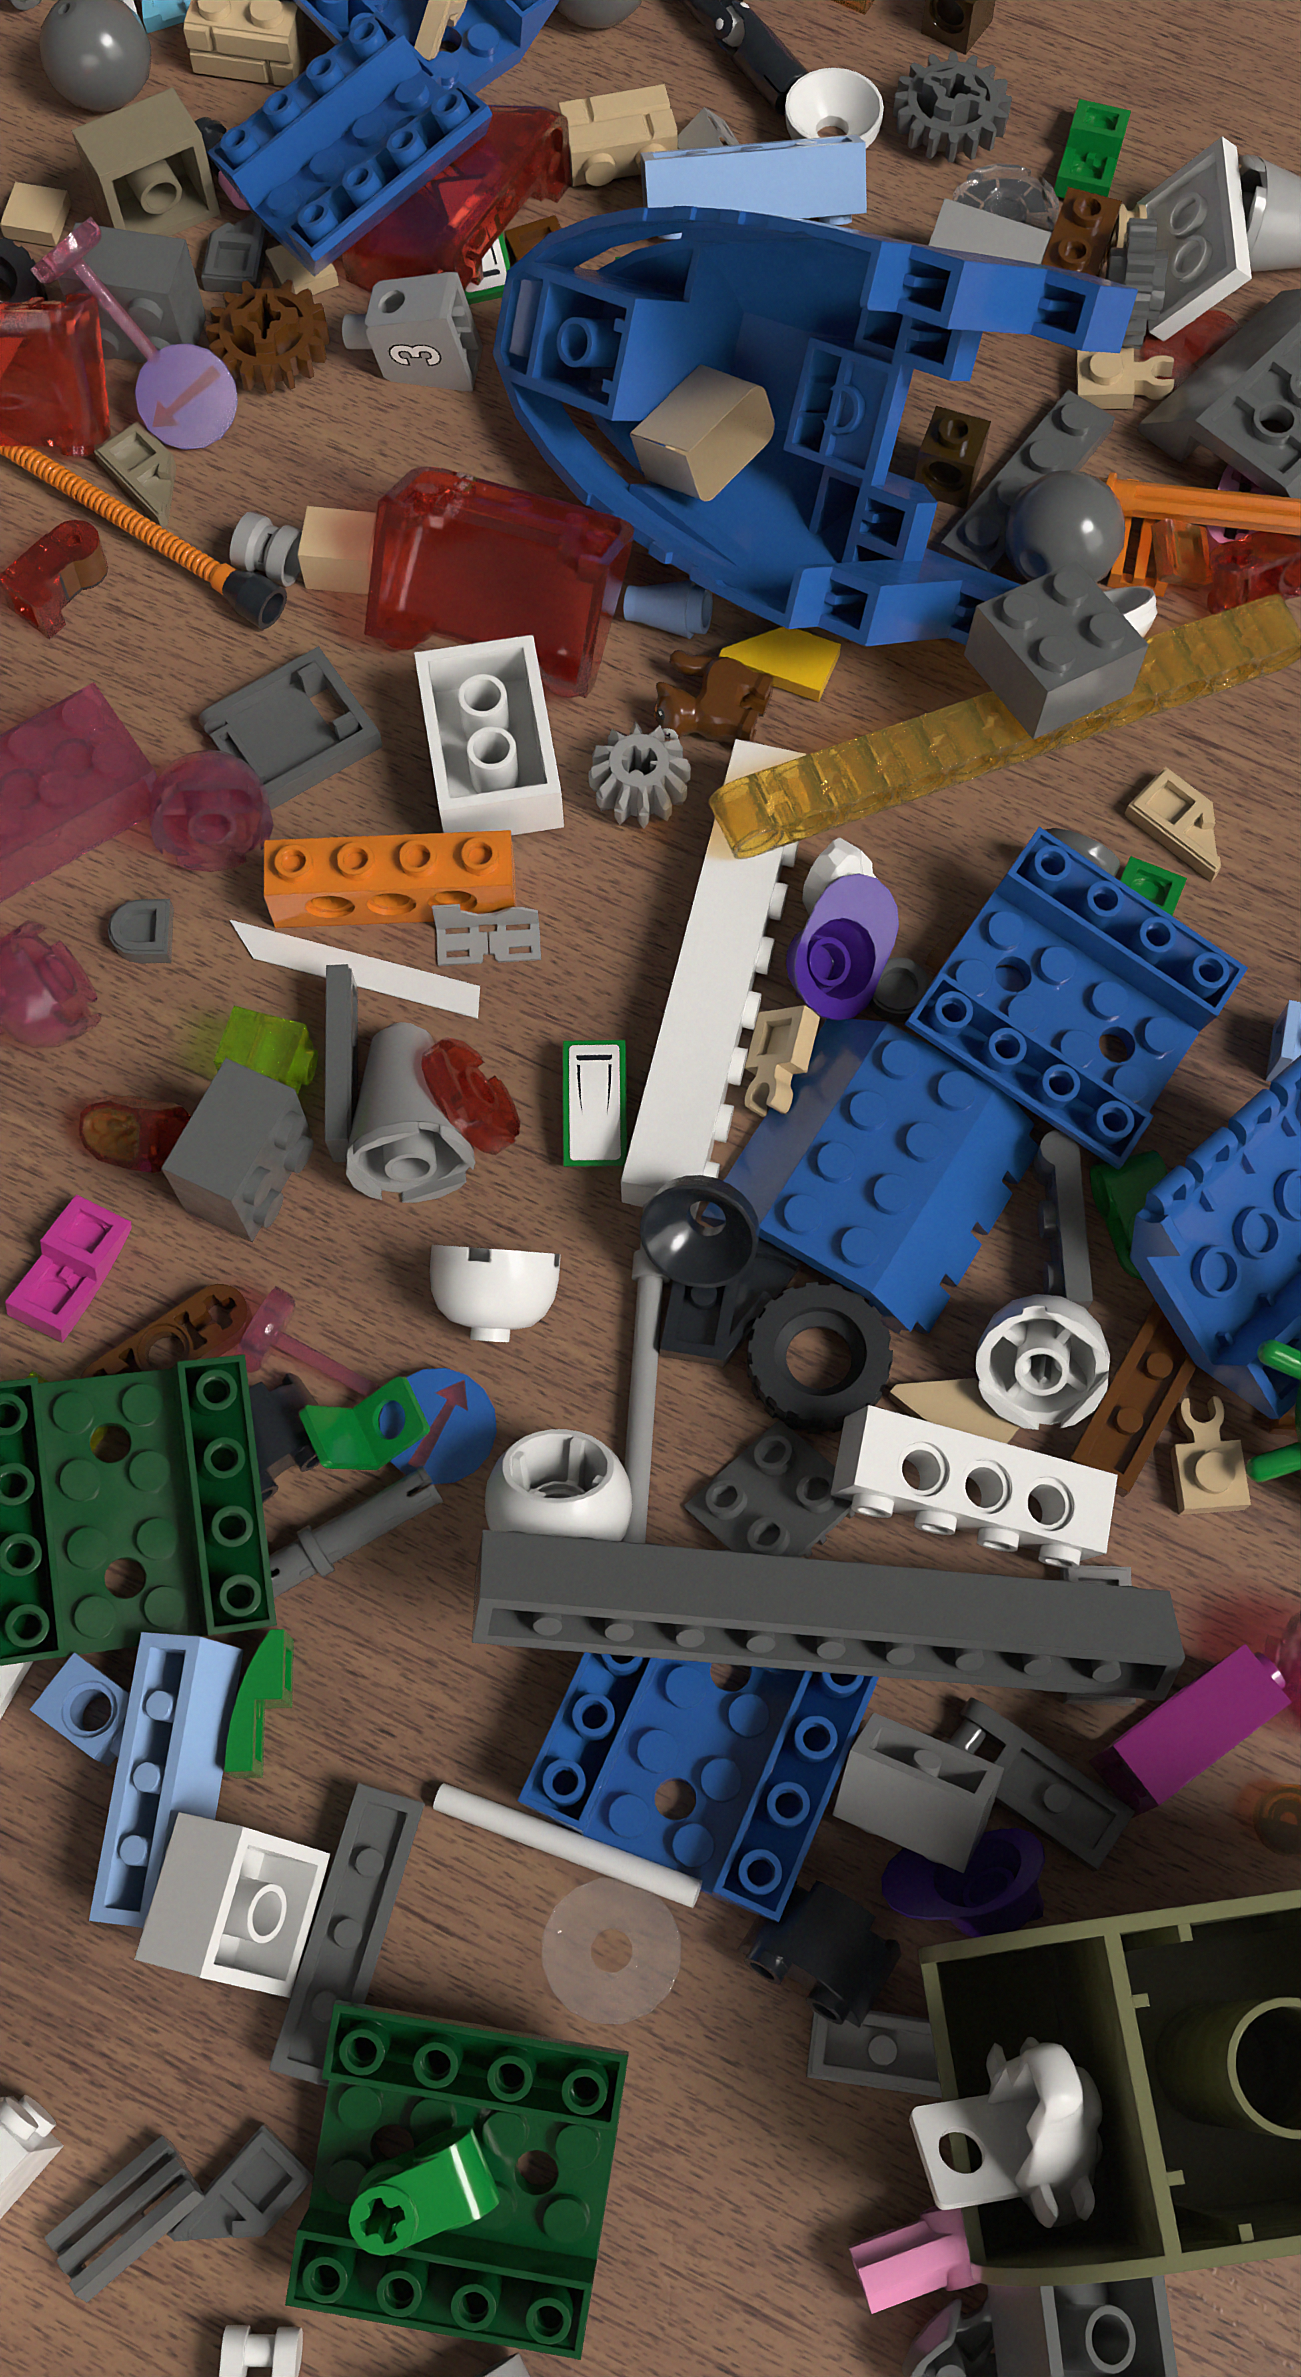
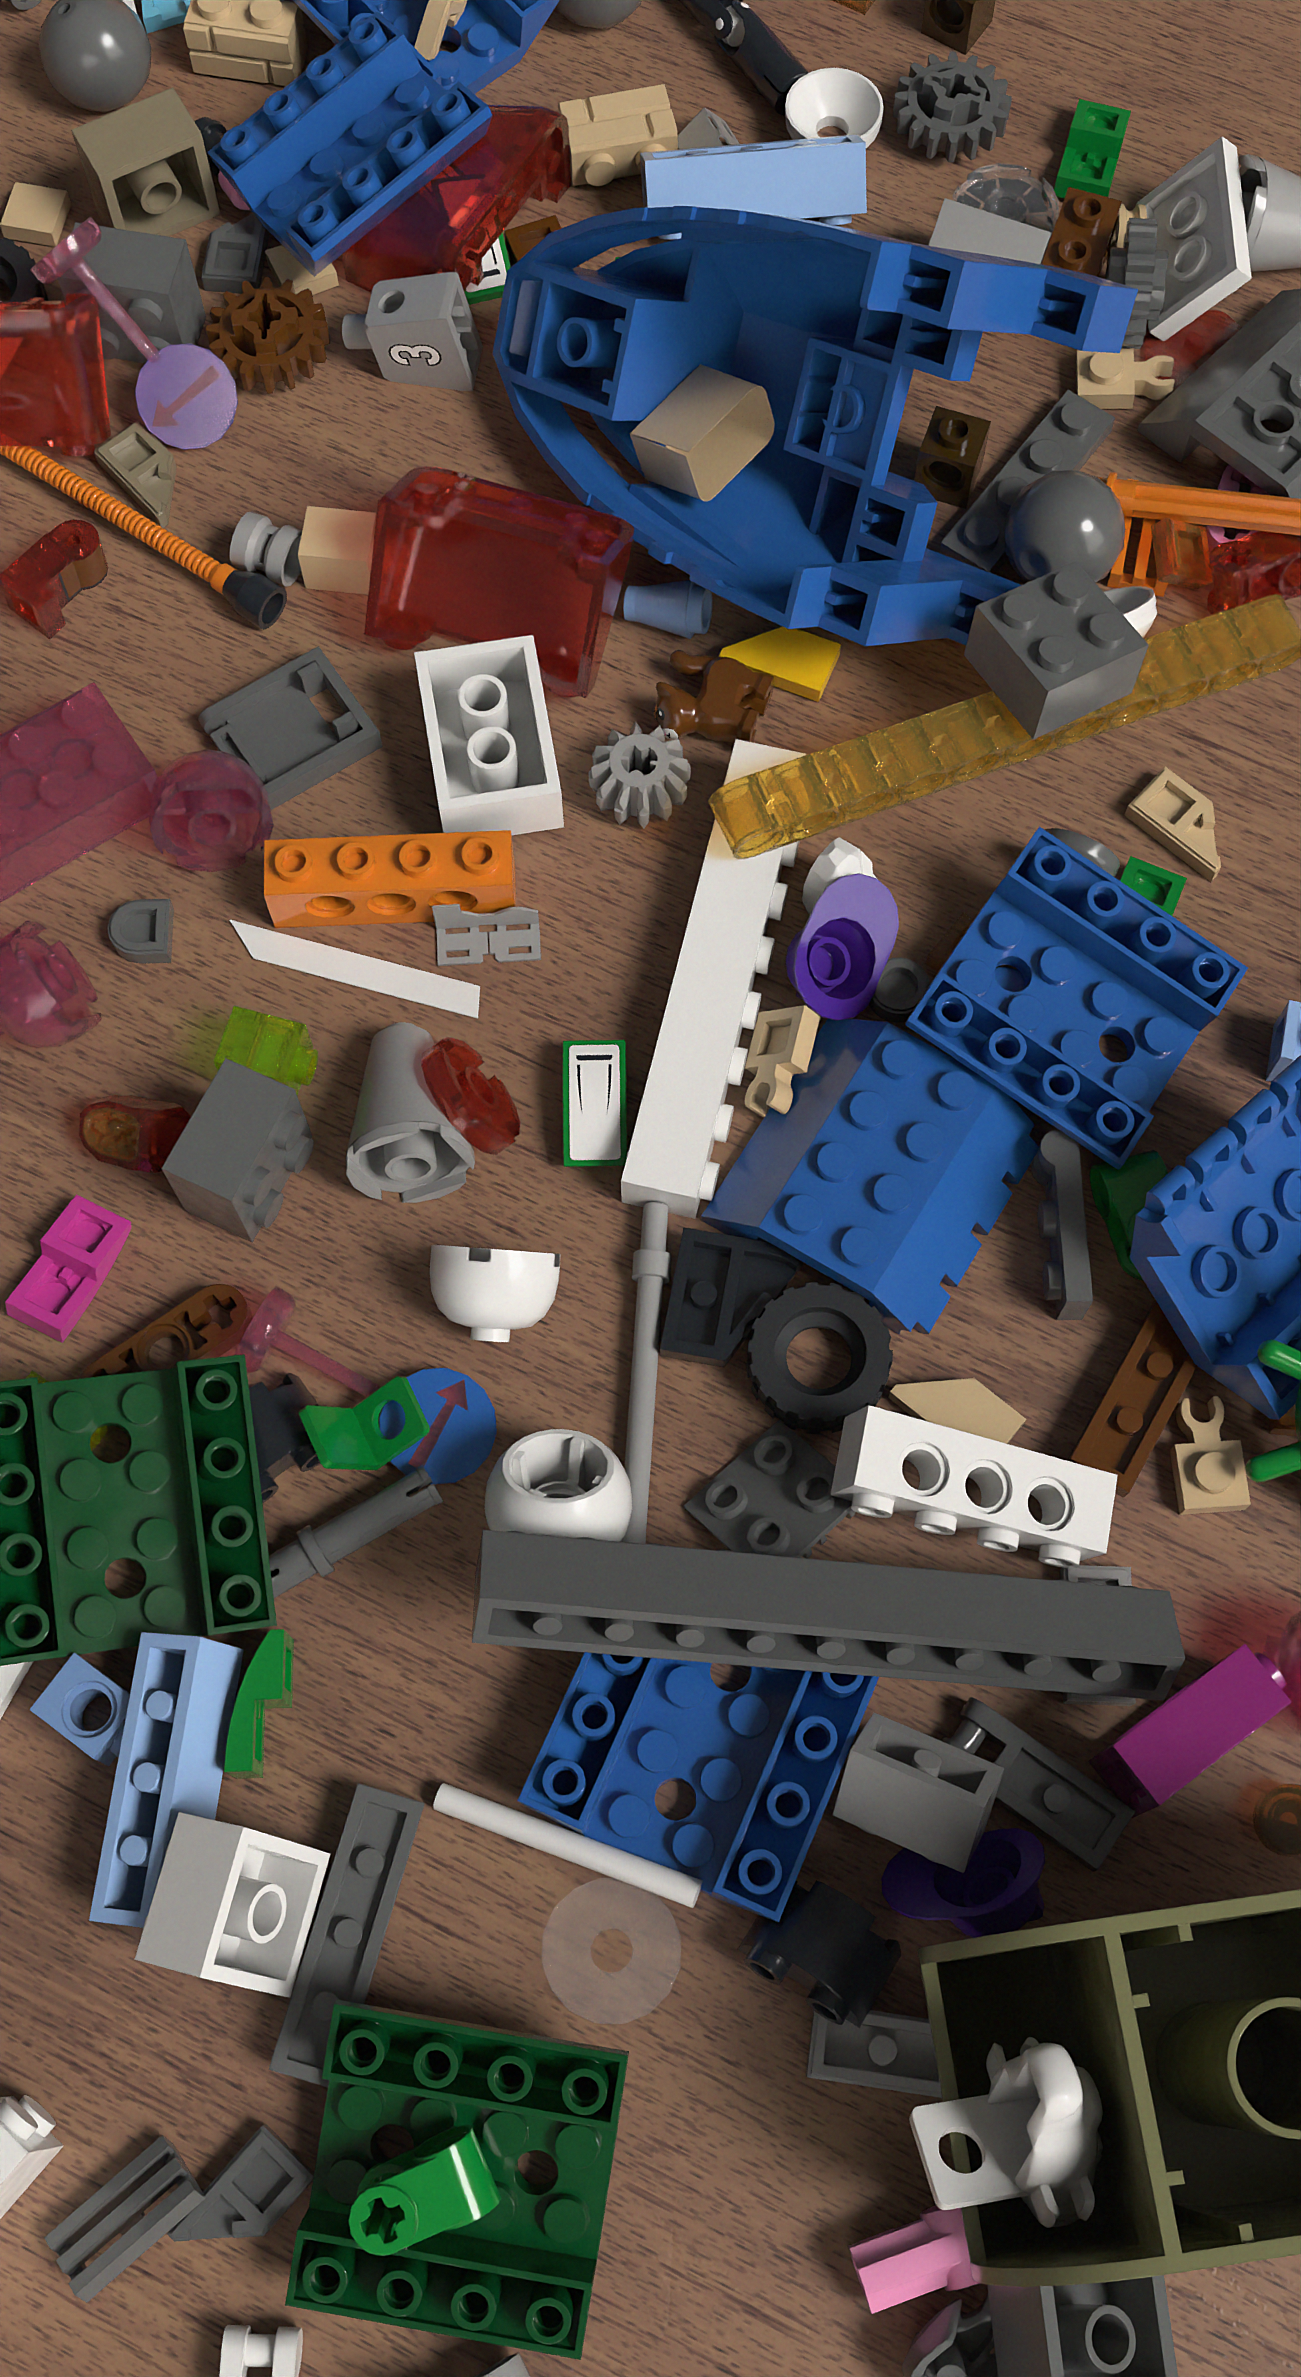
dark grey tile [325,964,358,1162] -> none
black piece [640,1175,760,1288] -> none
white cylinder [976,1294,1110,1430] -> none

